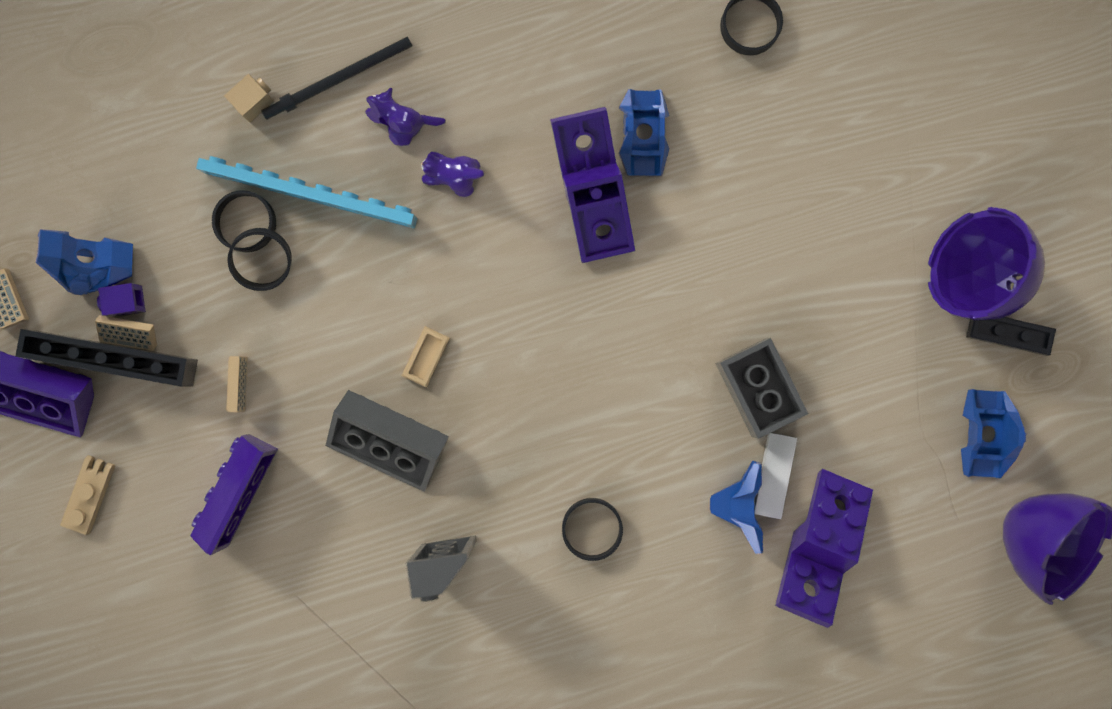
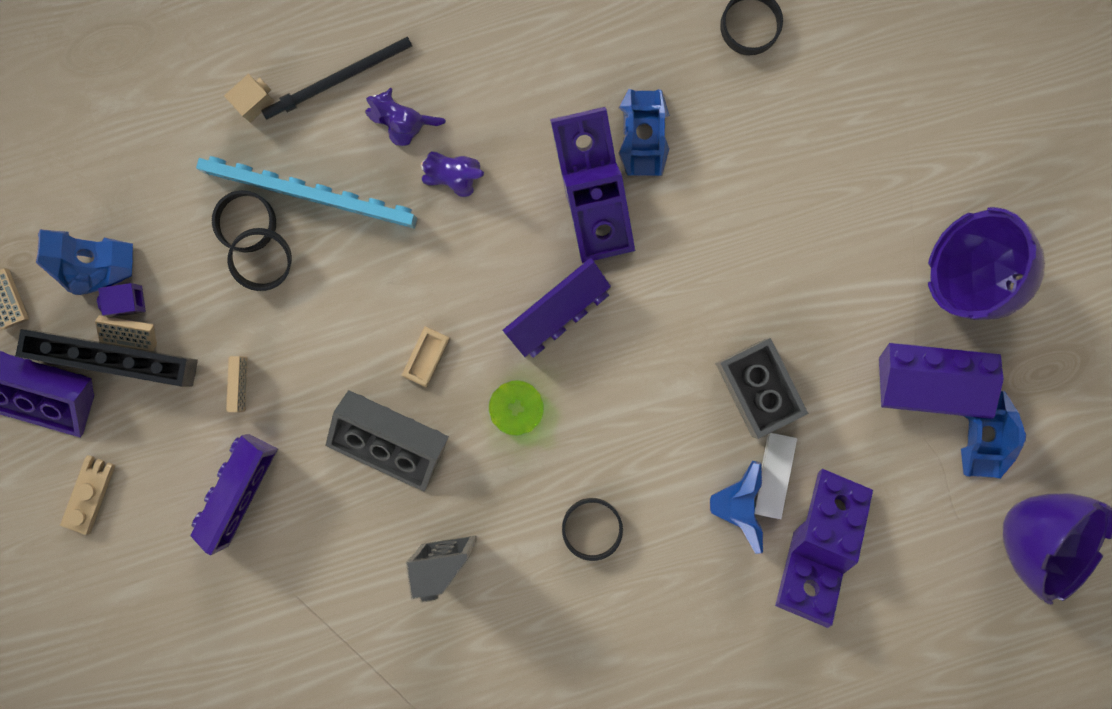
black tile [966,317,1056,356] -> none
none -> clear neon green plate [489,380,544,436]
none -> dark purple slope [502,258,611,358]
none -> dark purple slope [879,343,1004,419]

